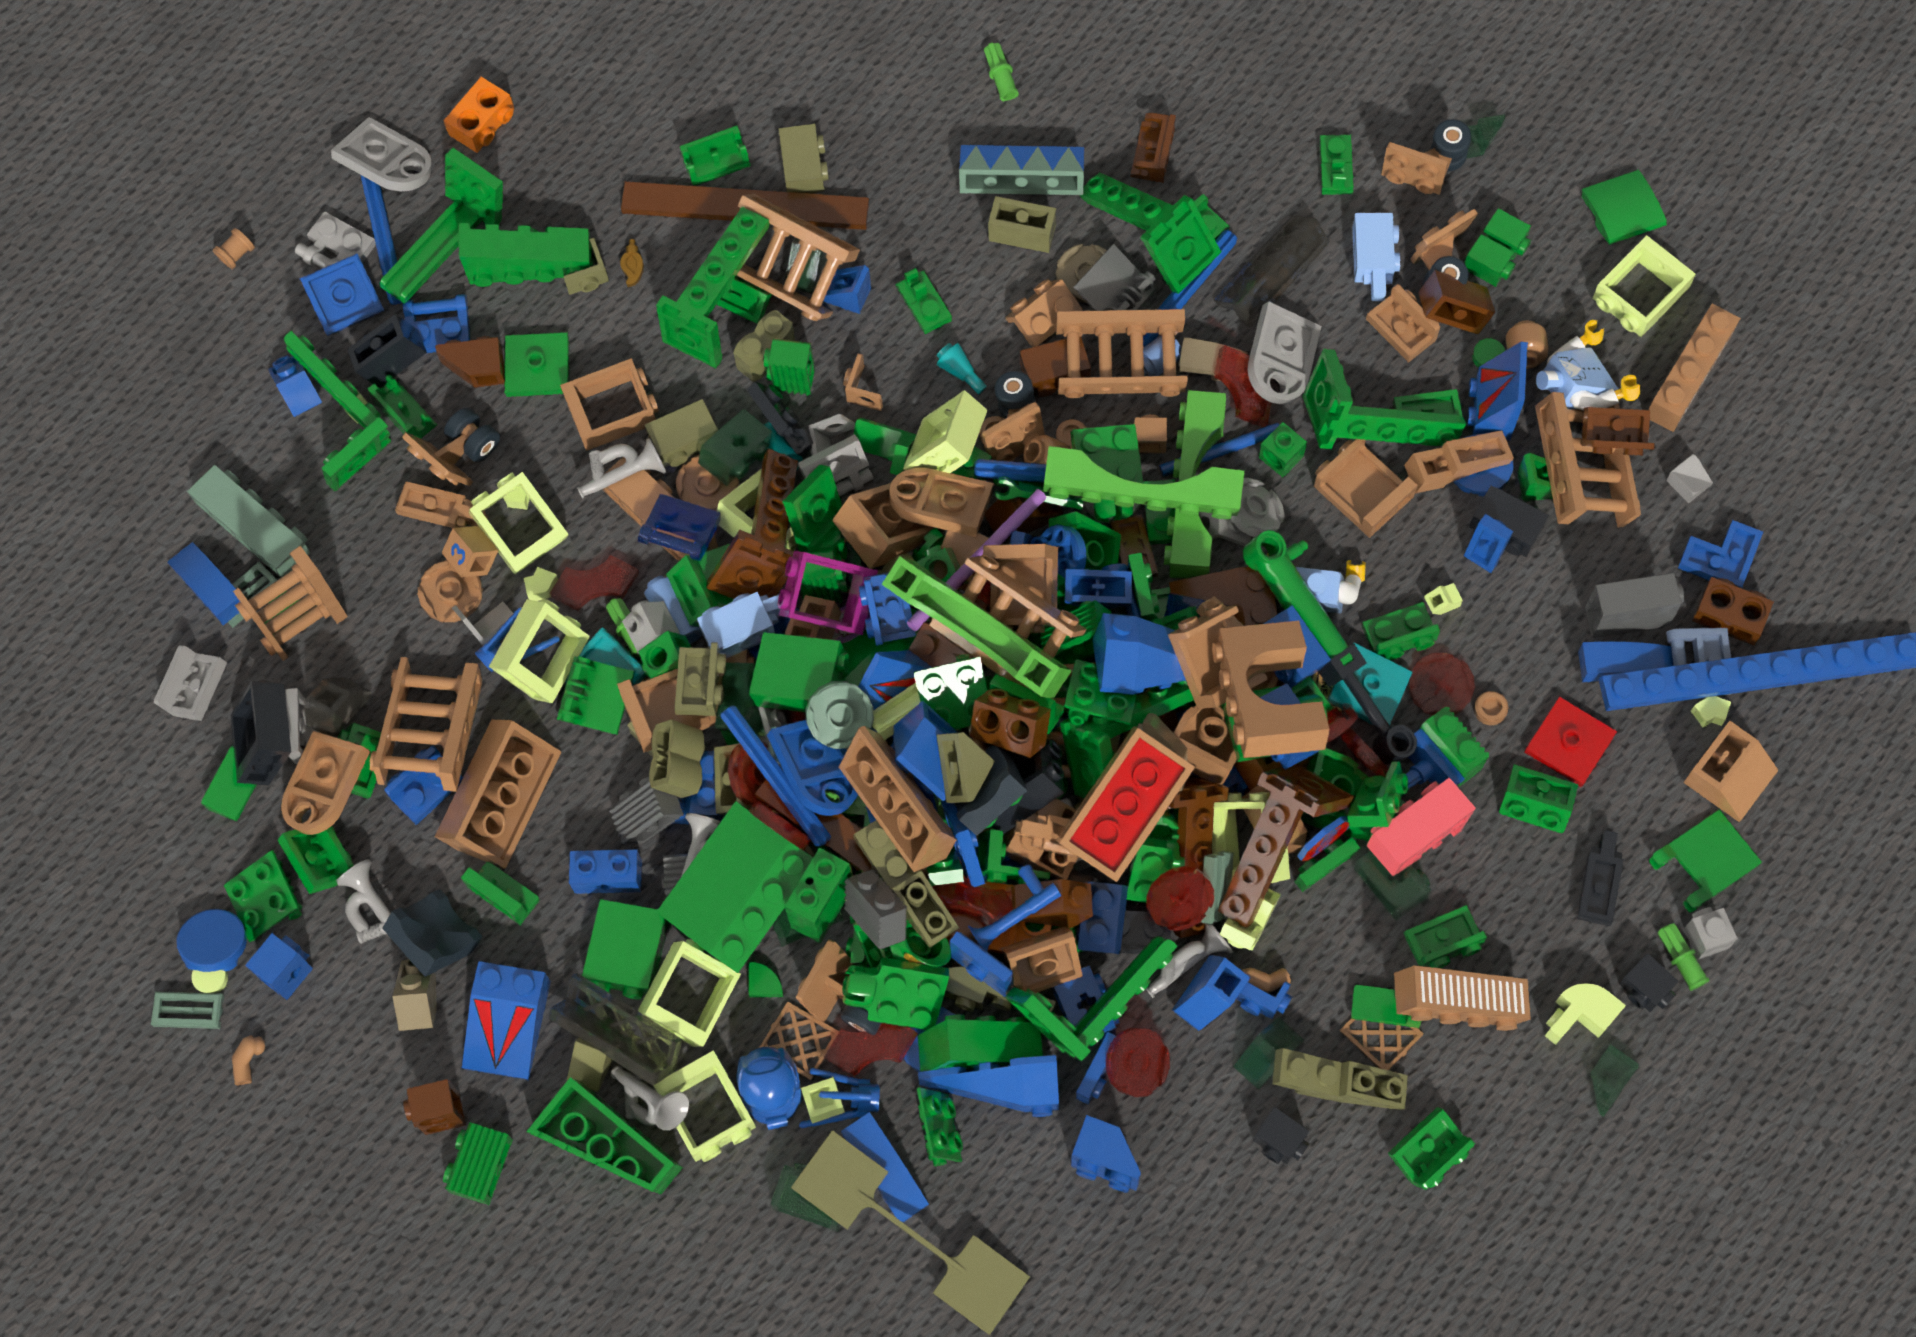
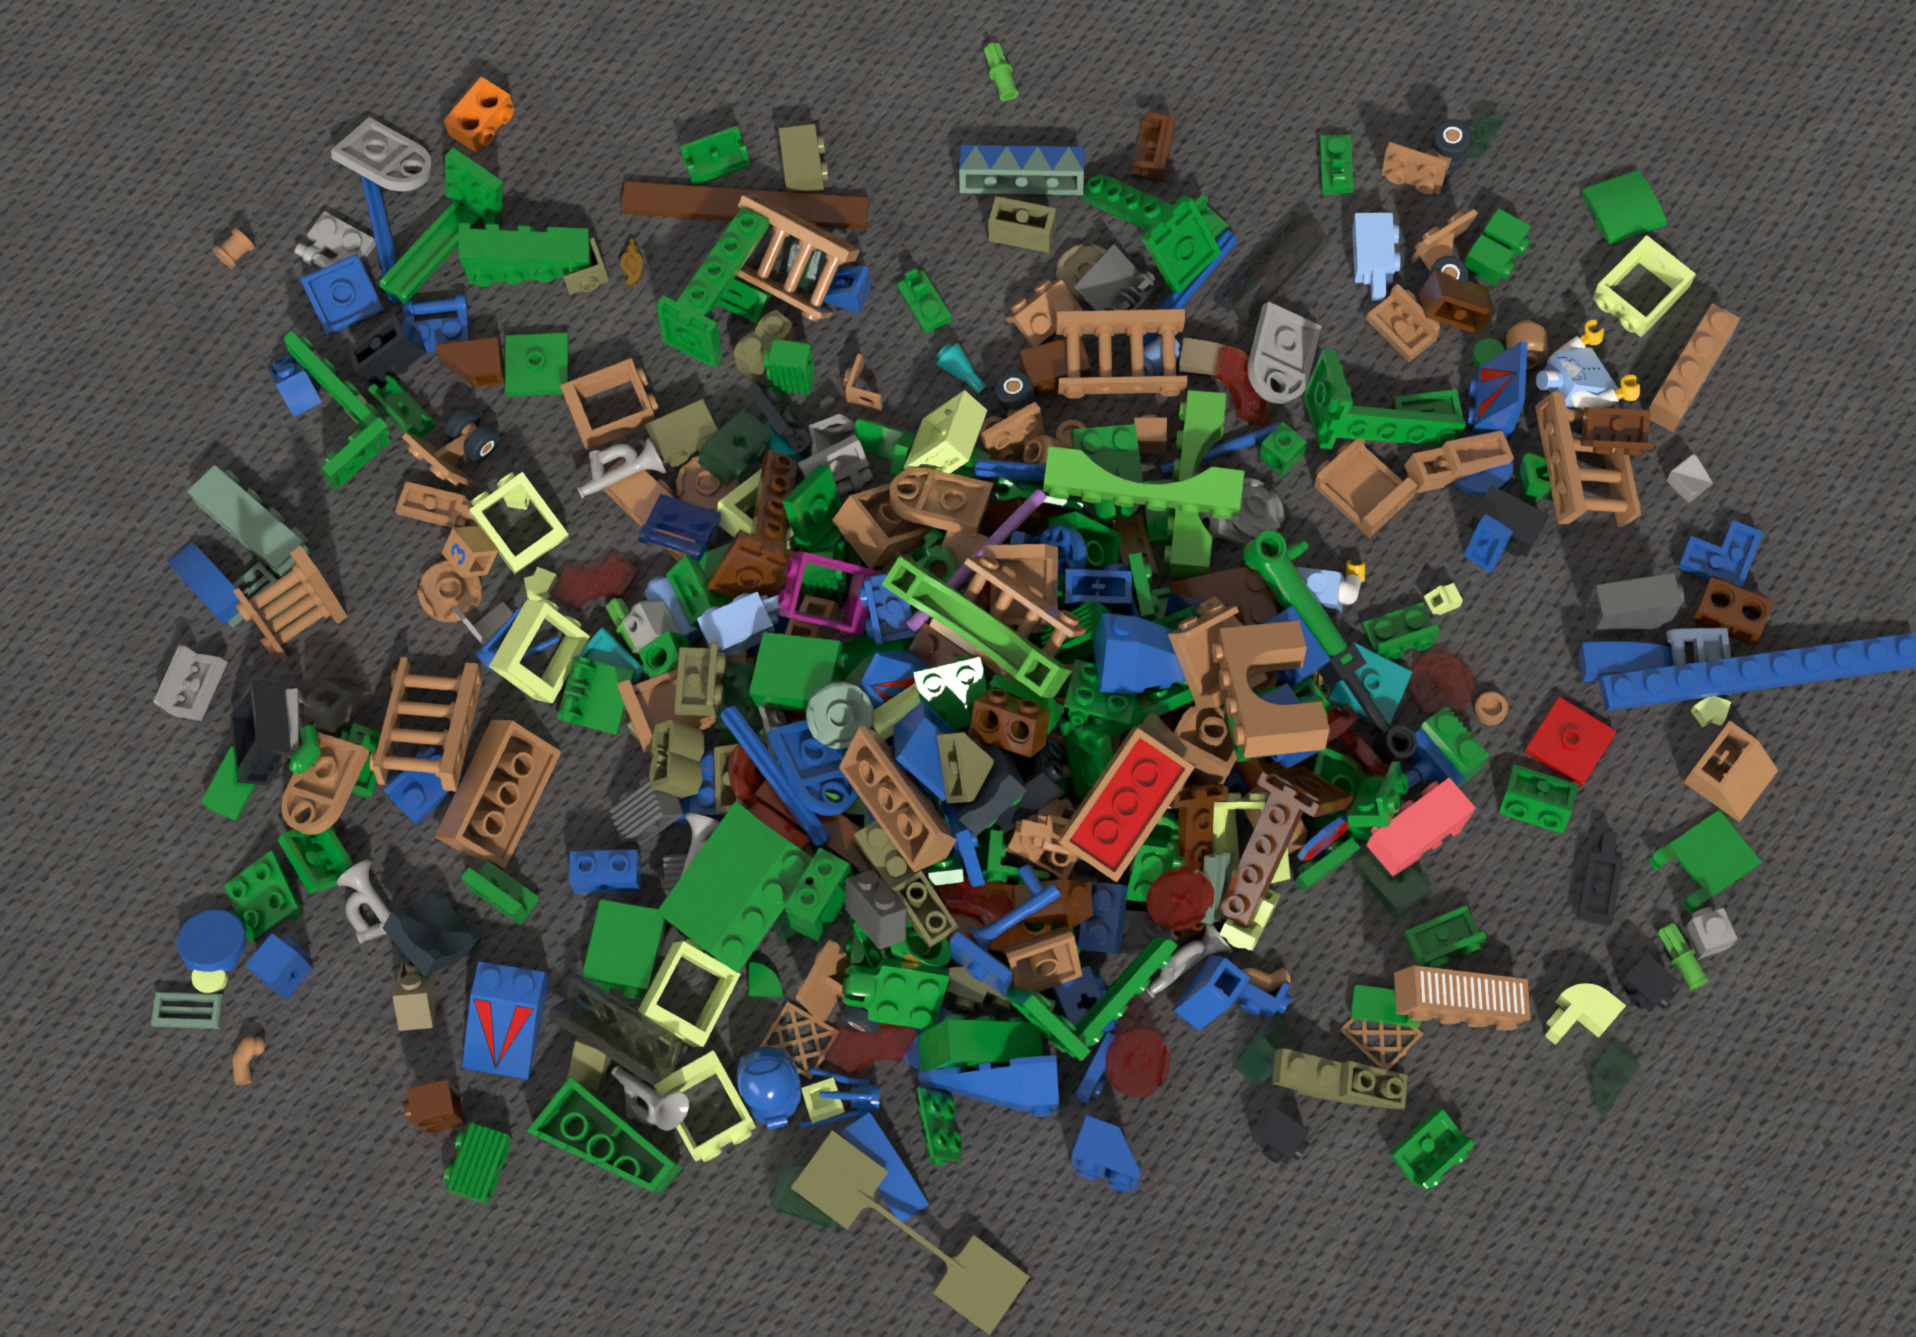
none -> green arm [289,725,321,774]

